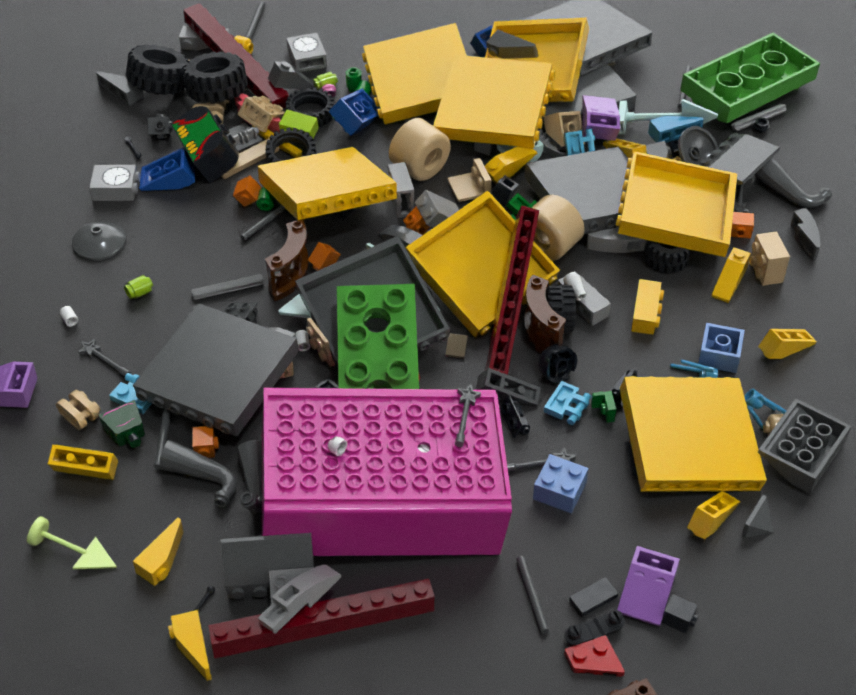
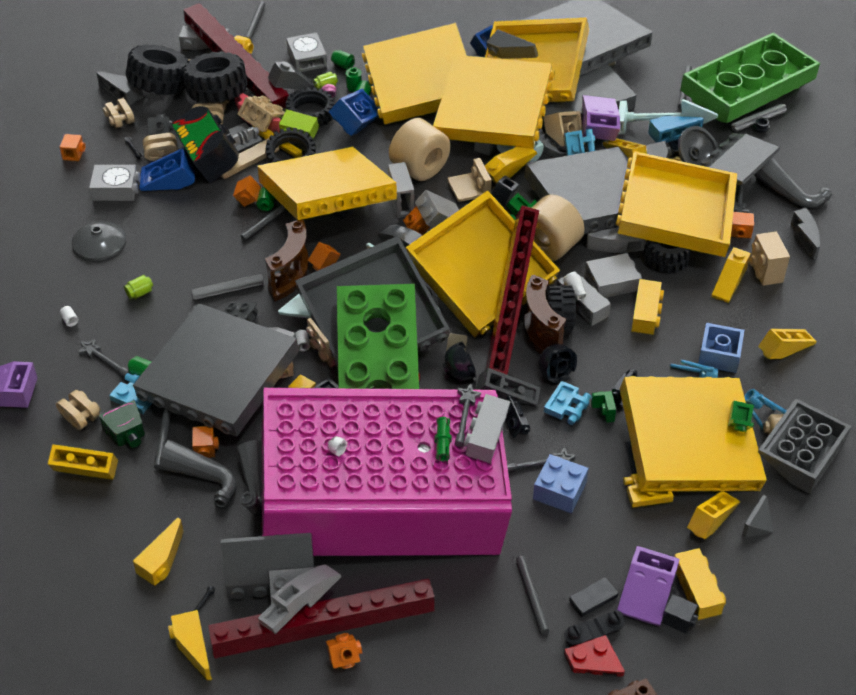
yellowish green piece [27,516,117,569] -> none
none -> orange brick [60,134,86,161]
none -> tan brick [102,98,135,128]
none -> green brick [128,356,151,376]
none -> tan brick [143,133,178,161]
none -> yellow tile [288,374,316,388]
none -> orange brick [326,633,362,669]
none -> green brick [331,50,355,70]
none -> green pin [434,417,452,461]
none -> black cylinder [442,341,477,381]
none -> light grey brick [464,394,510,463]
none -> light grey brick [585,253,642,298]
none -> yellow plate [623,473,674,508]
none -> yellow brick [674,548,726,620]
none -> green bracket [728,401,754,432]

